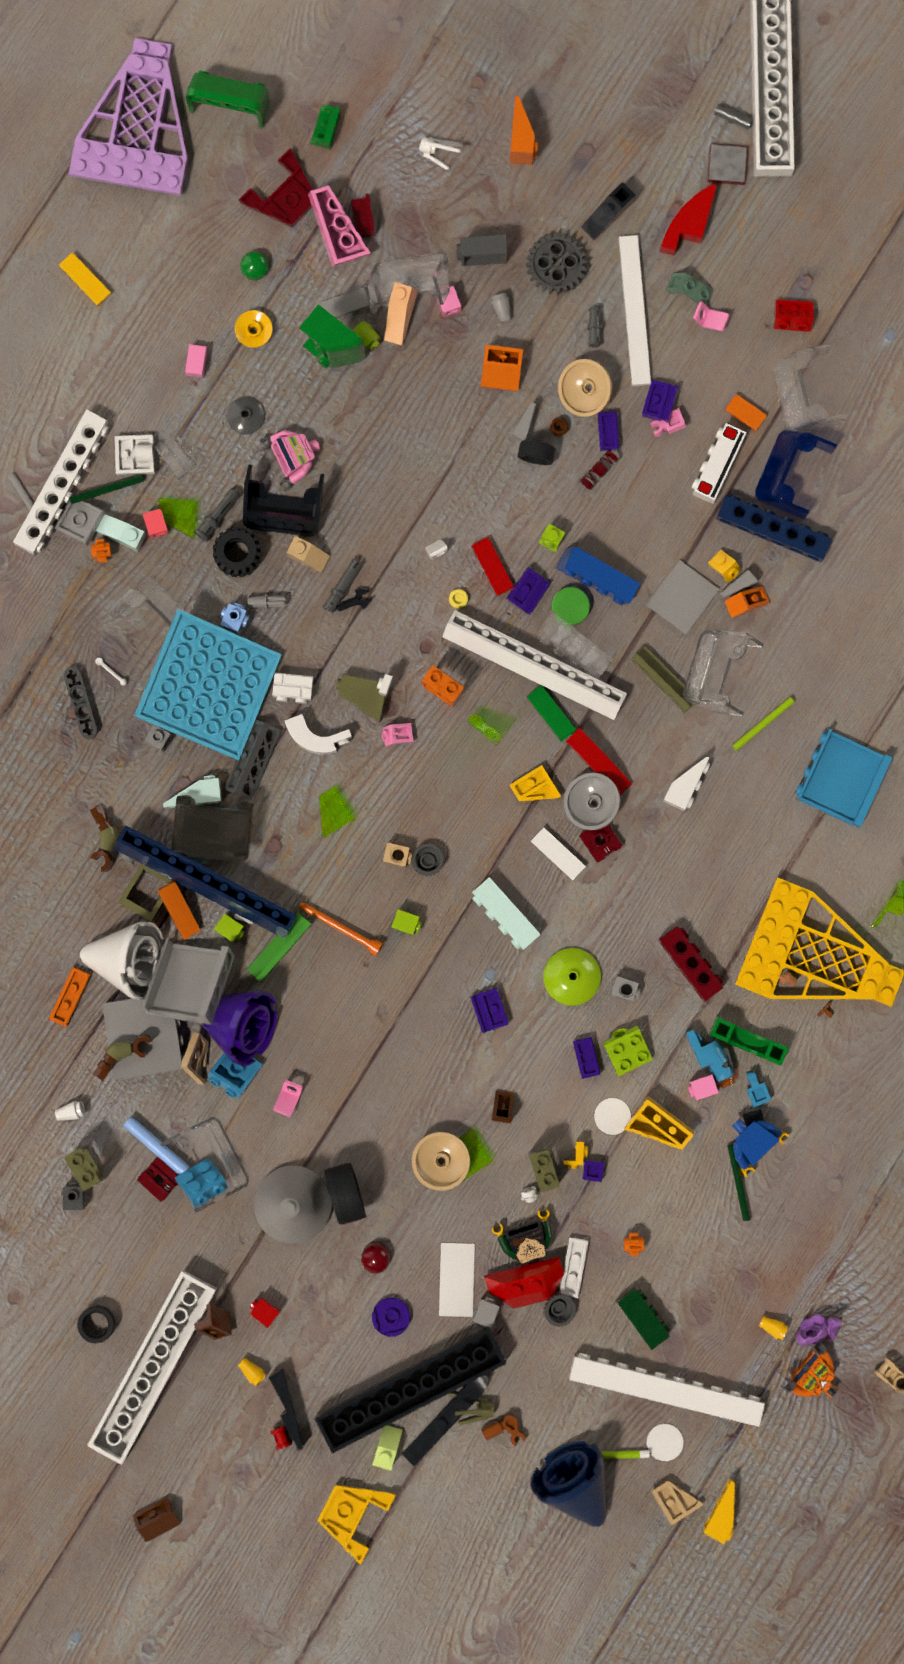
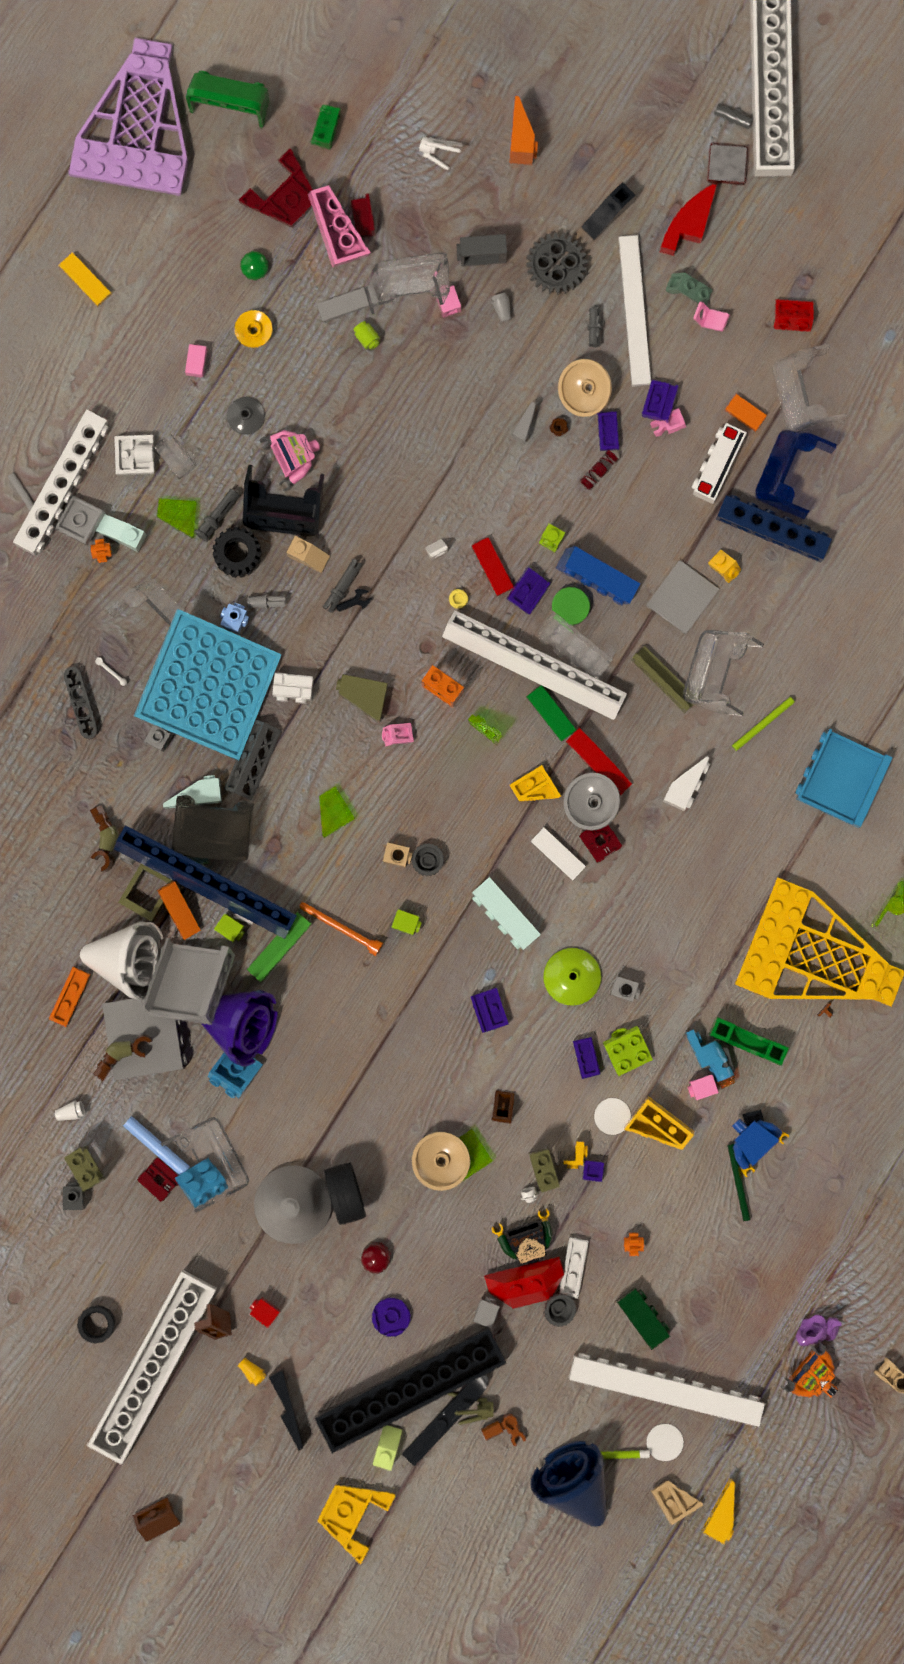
dark green bar [69,474,144,505] -> none
coral panel [143,509,169,539] -> none
tan wing [180,1032,209,1085] -> none
red bush [270,1425,293,1450] -> none
bright pink bracket [273,1080,303,1117] -> none
white arch [285,714,352,755] -> none
green windscreen [299,304,365,368] -> none
white plate [377,674,393,697] -> none
light nougat slope [384,283,418,346] -> none
white sticker [439,1243,475,1317] -> none
orange slope [481,345,523,392] -> none
black tyre [518,440,556,465] -> none
dark red brick [658,926,724,1002] -> none
light grey slope [718,570,758,600] -> none
orange slope [725,586,770,618] -> none
dark azure plate [746,1071,771,1107] -> none
yellow cone [759,1316,789,1340] -> none
nougat arm [779,972,797,987] -> none

